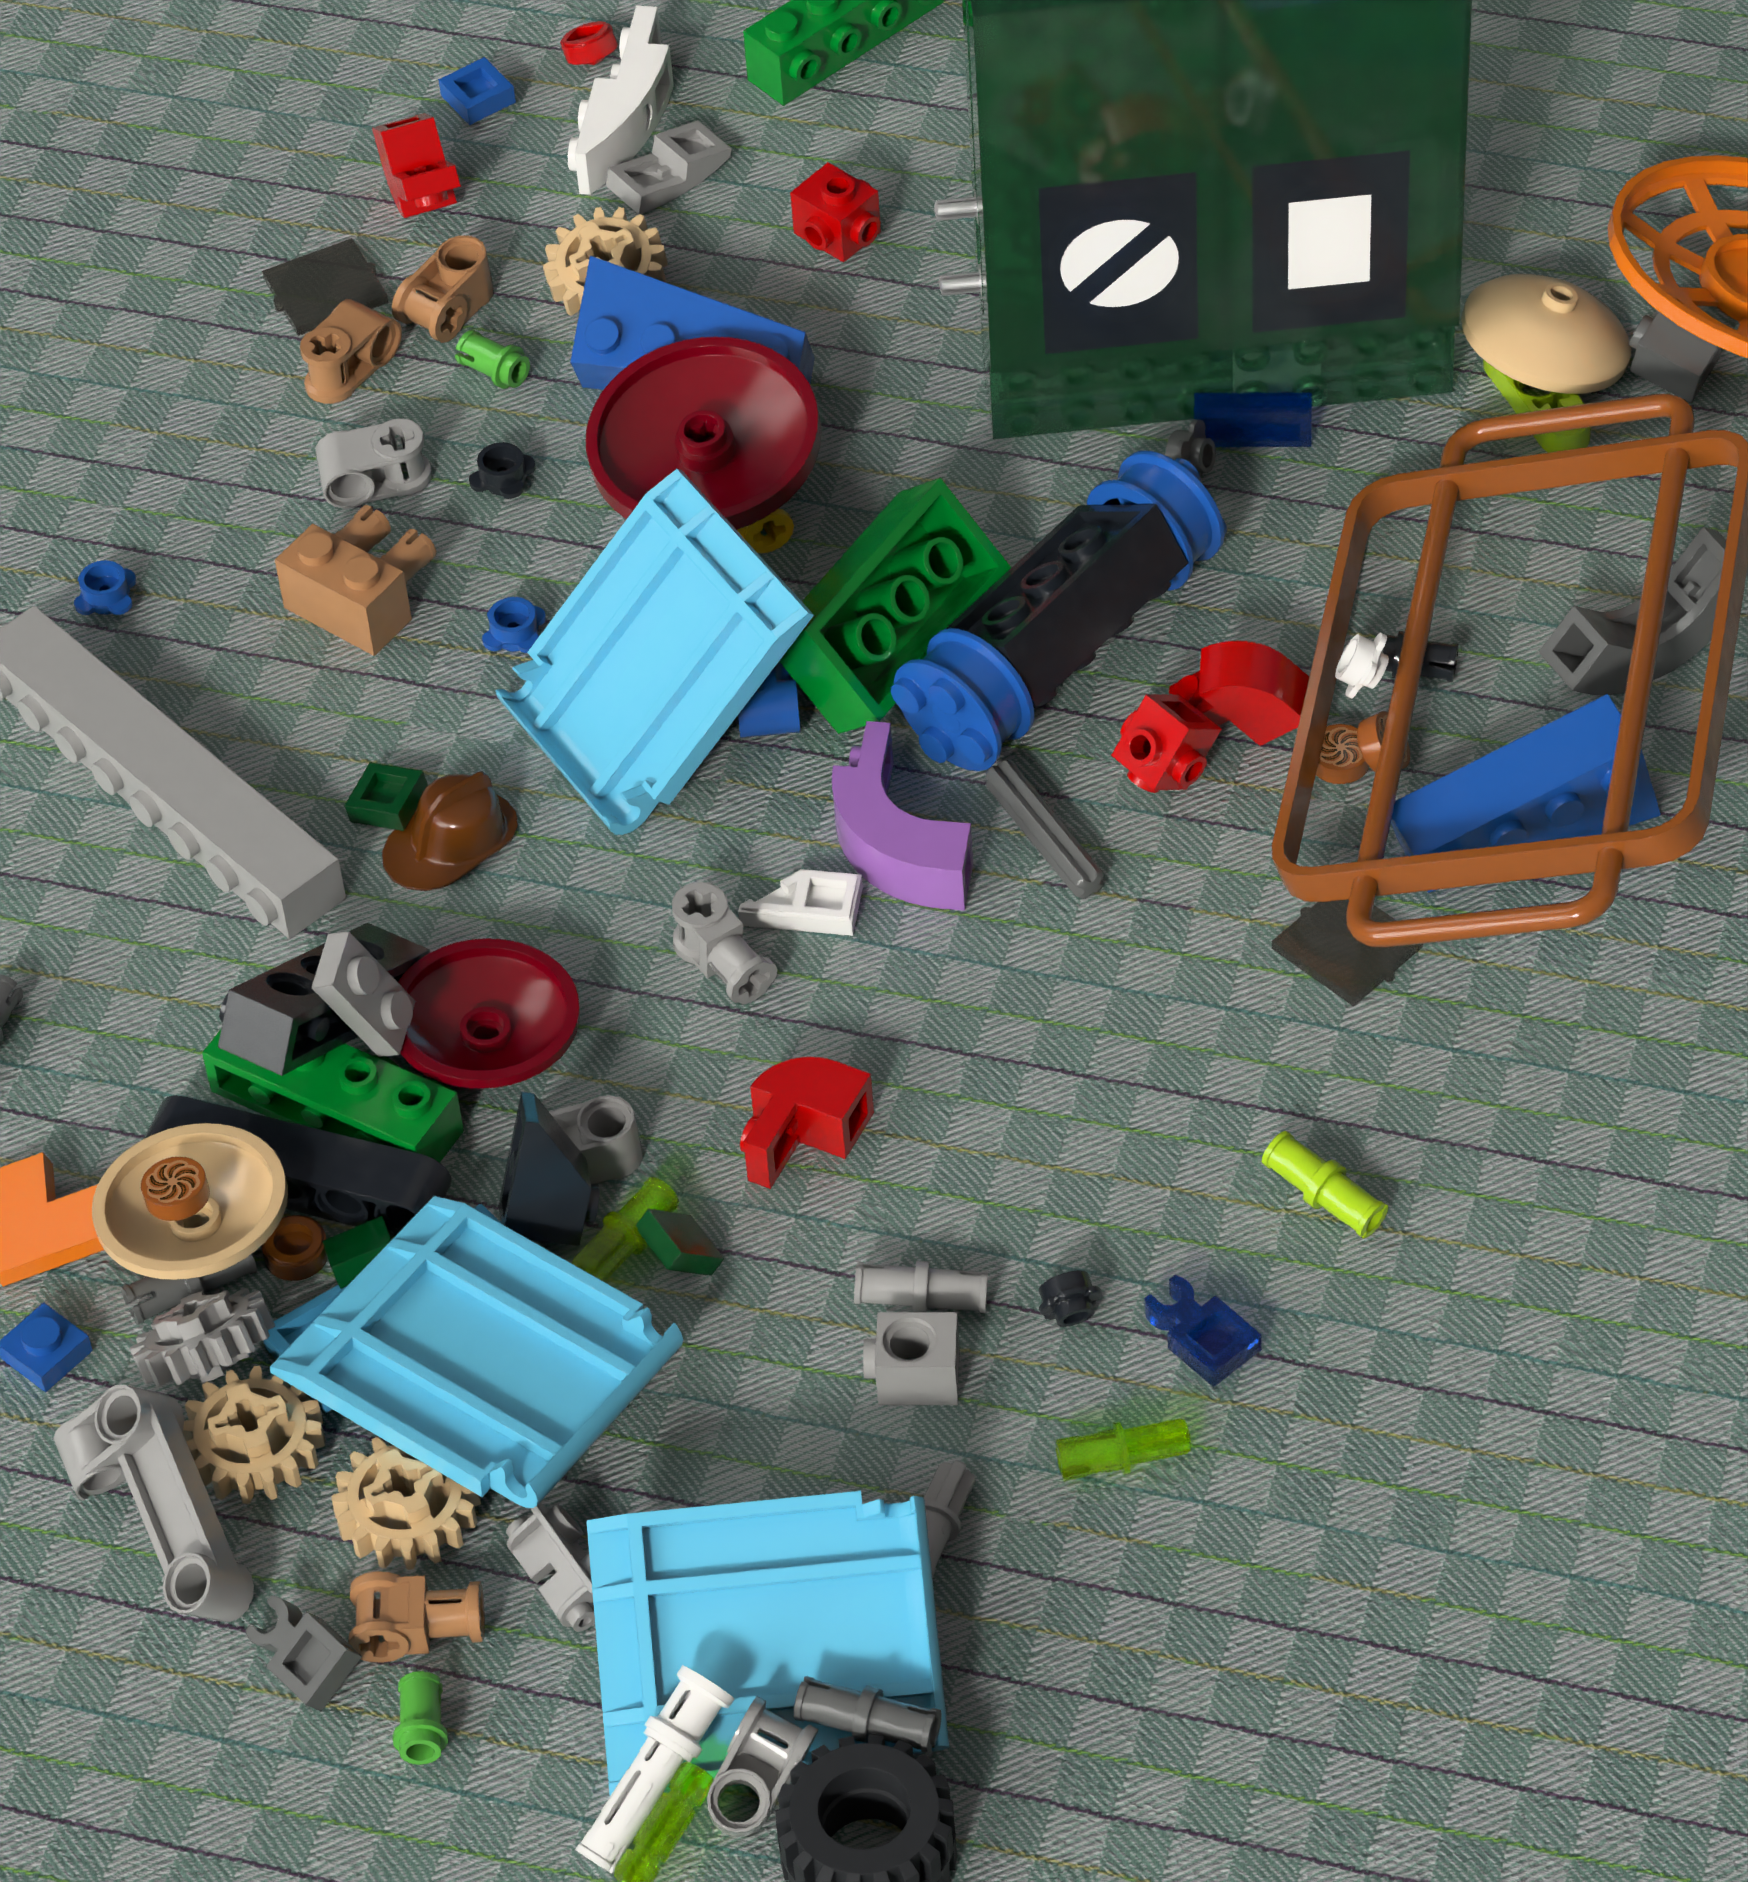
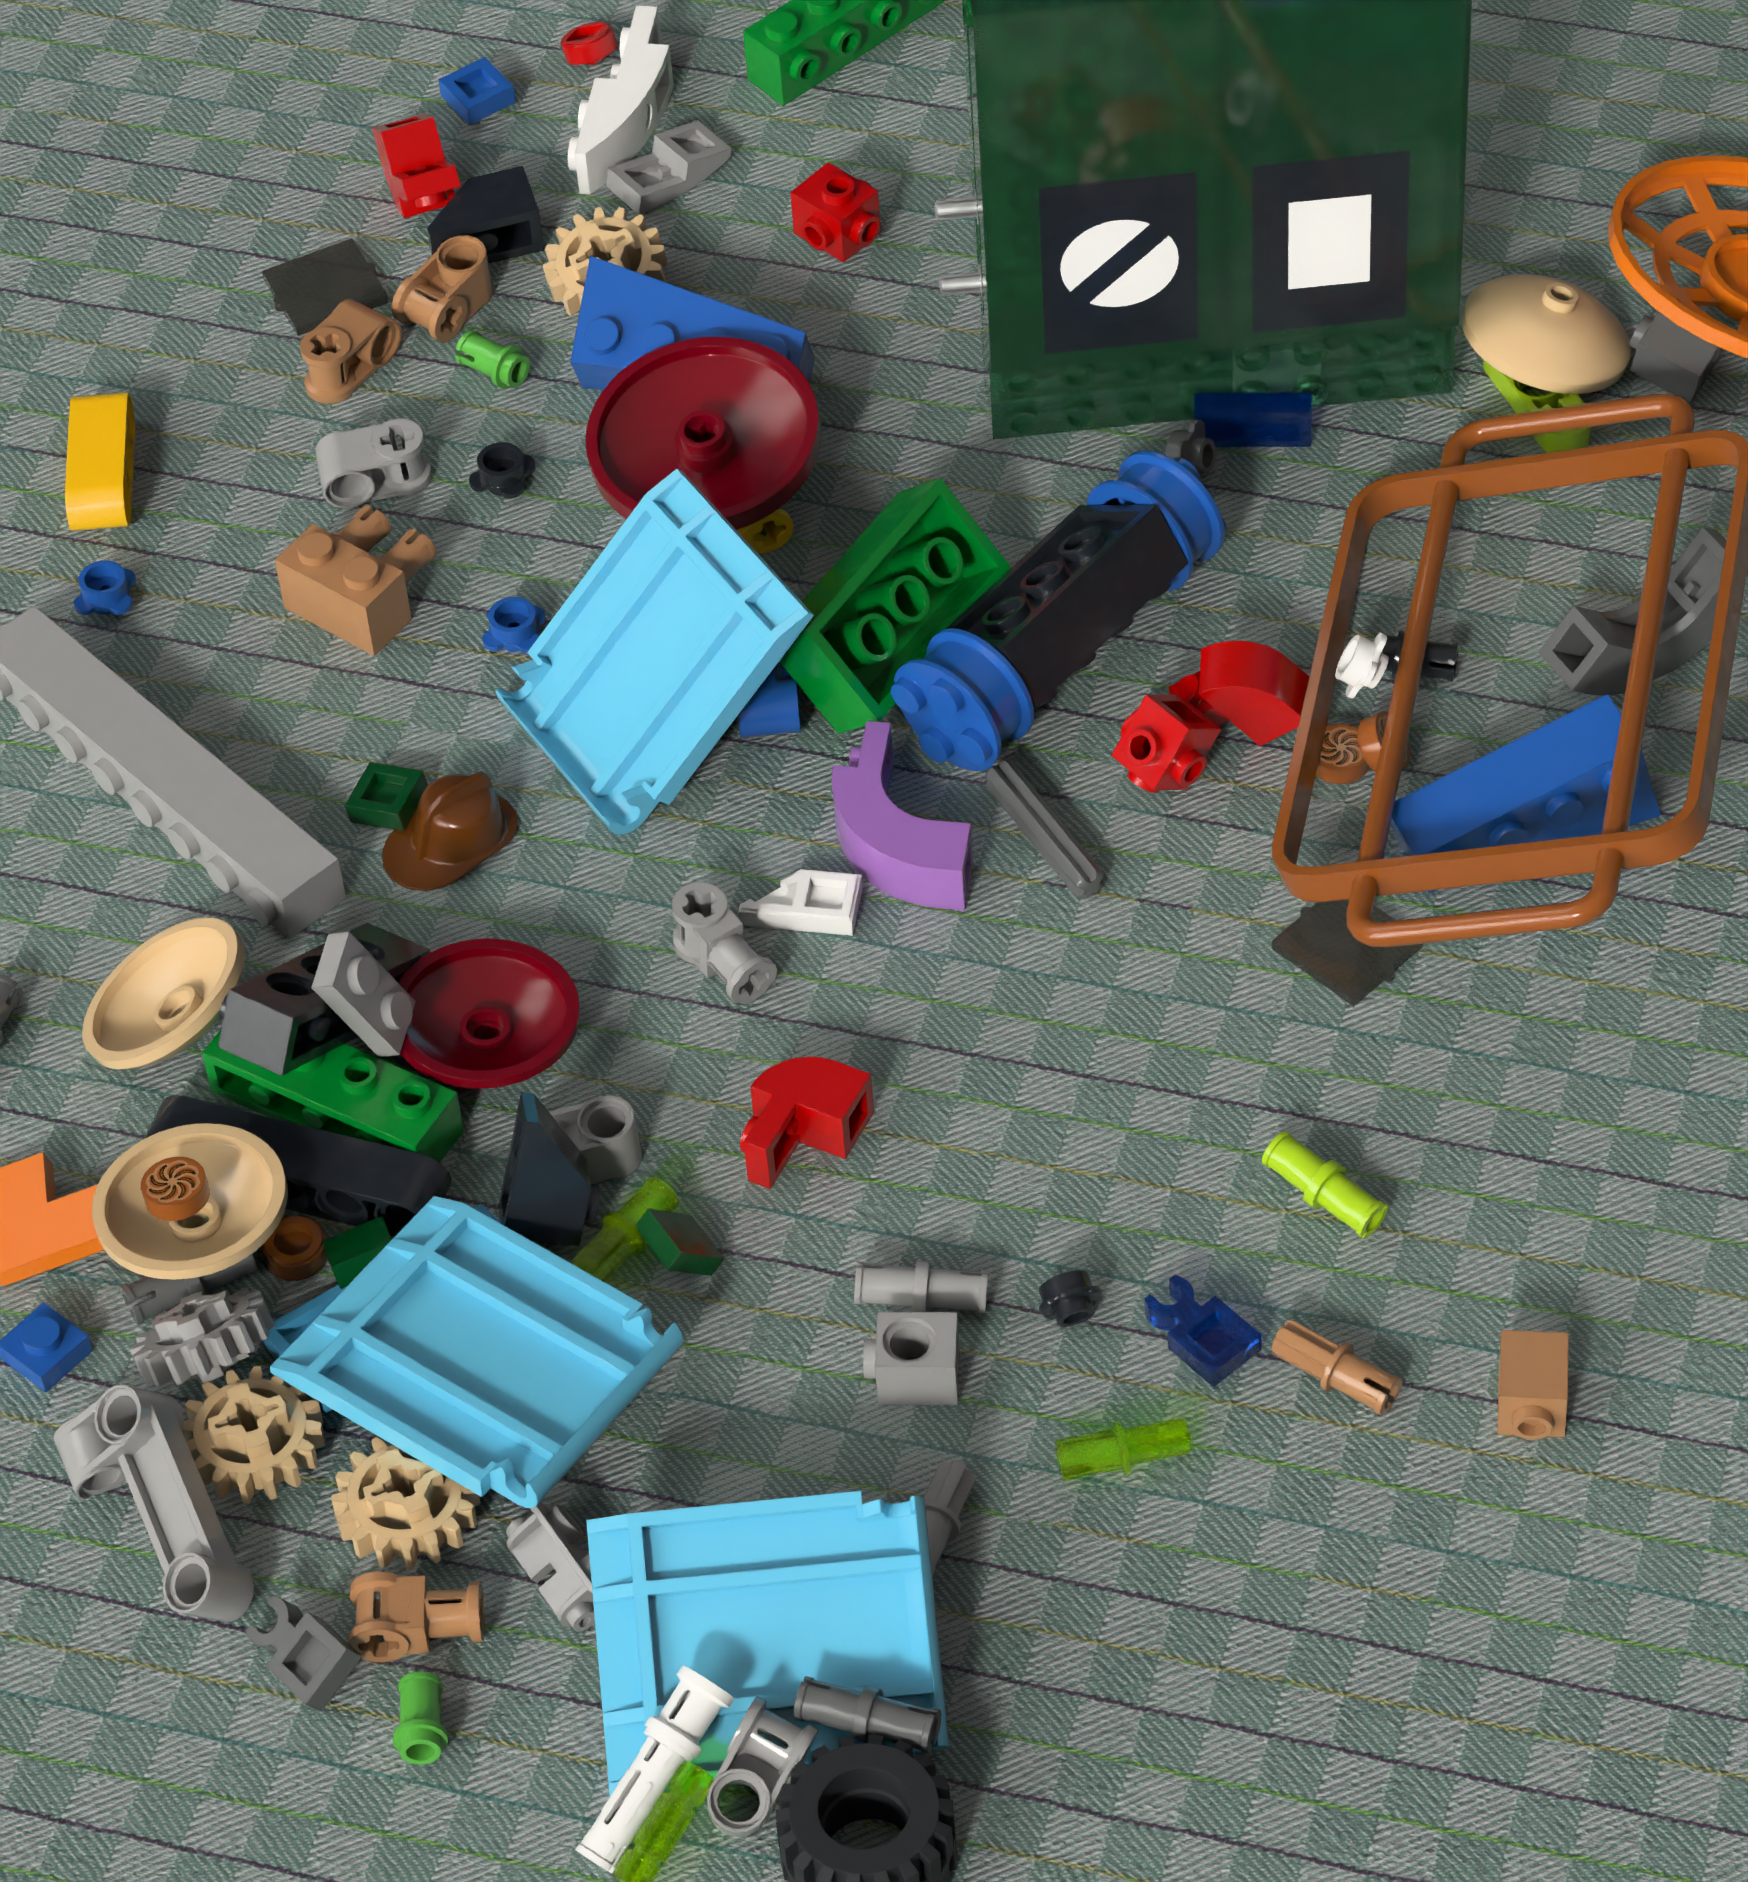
none -> yellow beam [65,392,135,531]
none -> tan dish [82,917,245,1069]
none -> black slope [427,166,544,263]
none -> medium nougat axle [1271,1320,1403,1416]
none -> medium nougat brick [1497,1330,1569,1440]

